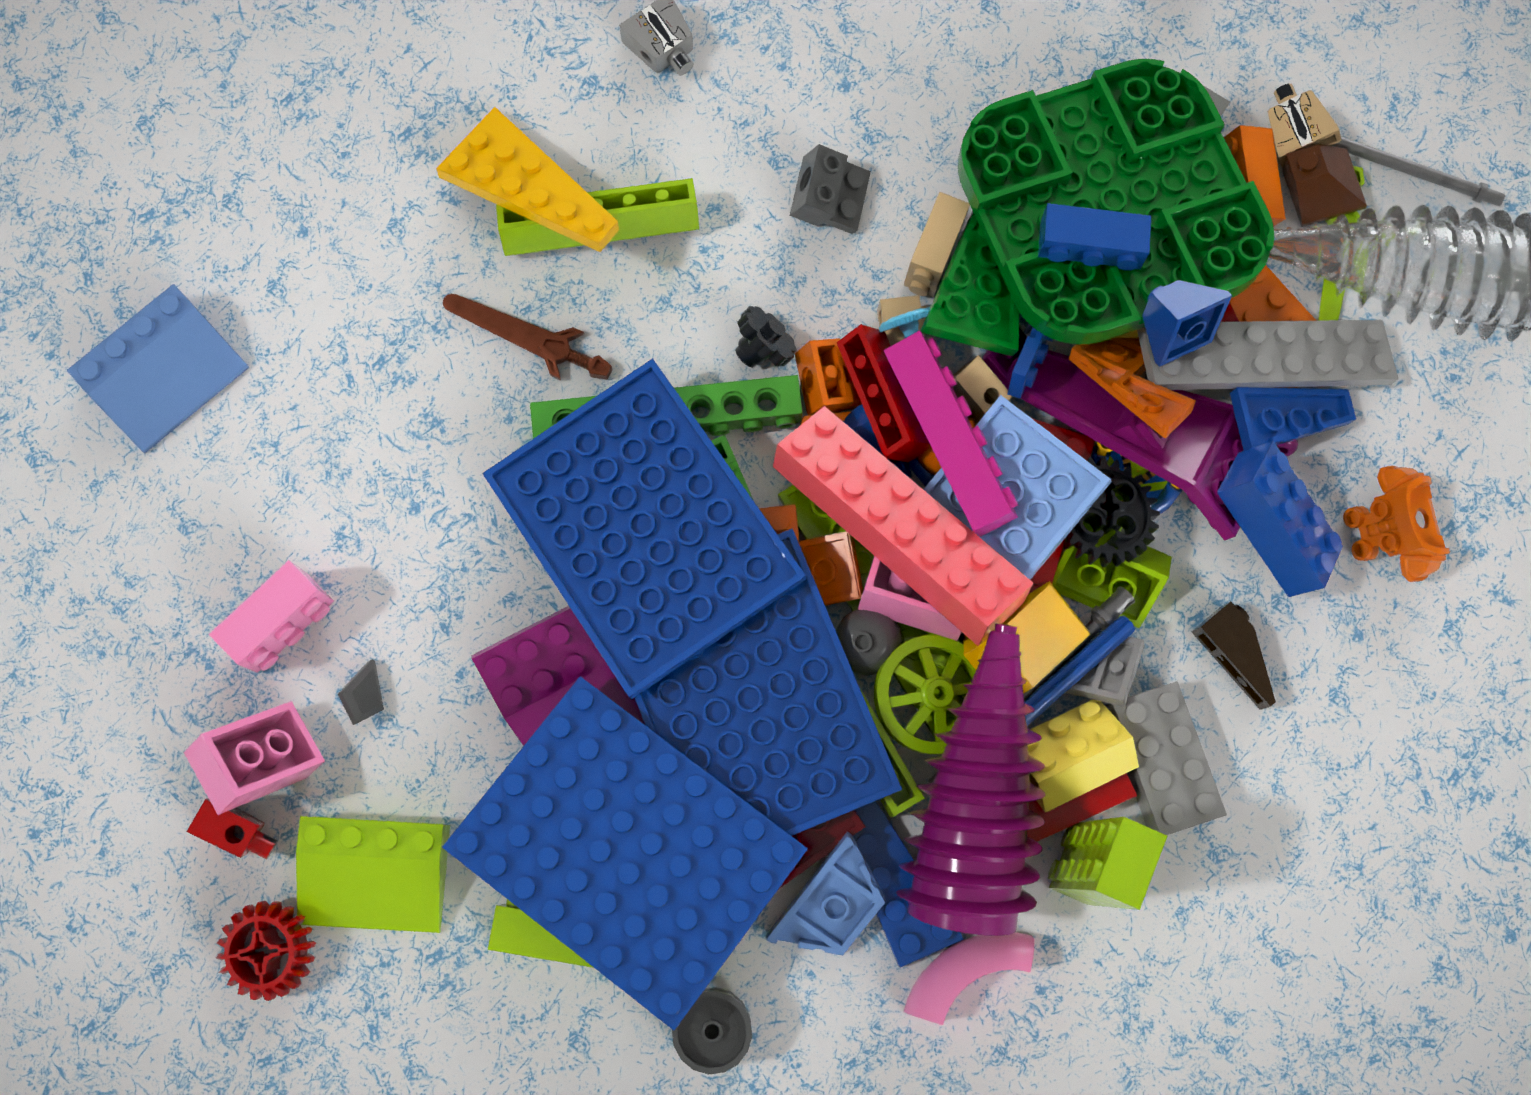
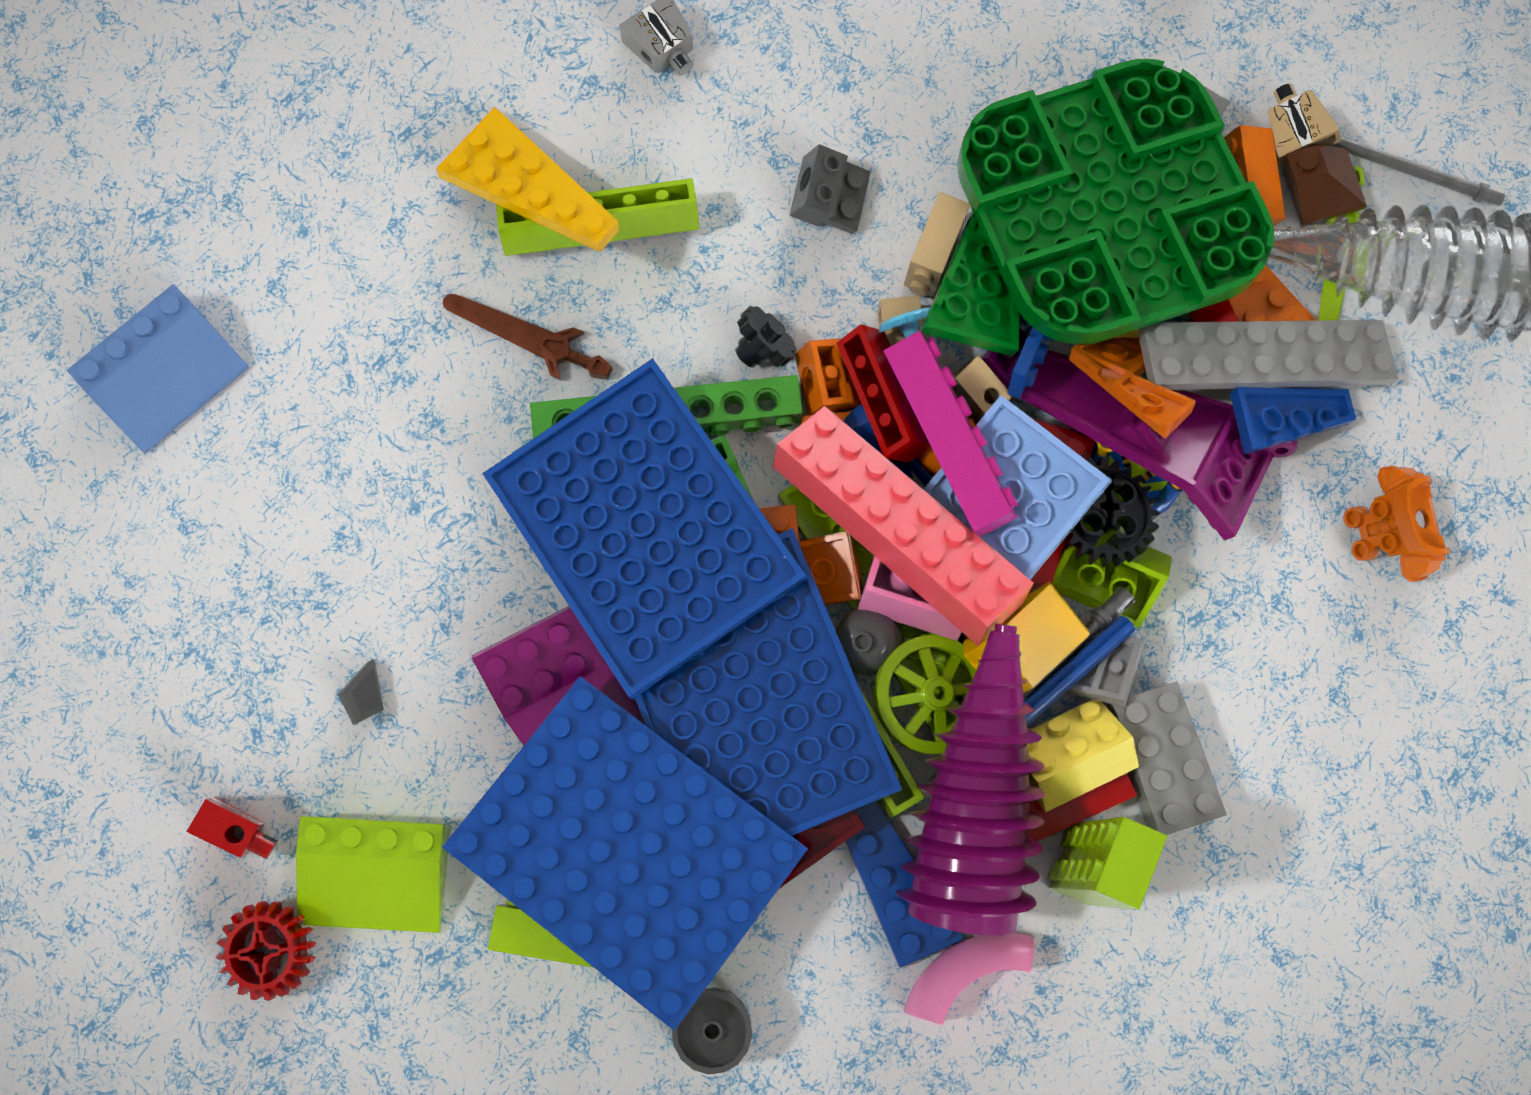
bright pink brick [184,701,325,815] -> none
bright pink brick [209,560,334,673] -> none
medium blue wing [766,831,885,956] -> none
blue brick [1038,203,1151,270] -> none
blue slope [1142,280,1232,367] -> none
dark brown slope [1192,601,1276,710] -> none
blue brick [1217,441,1343,597] -> none

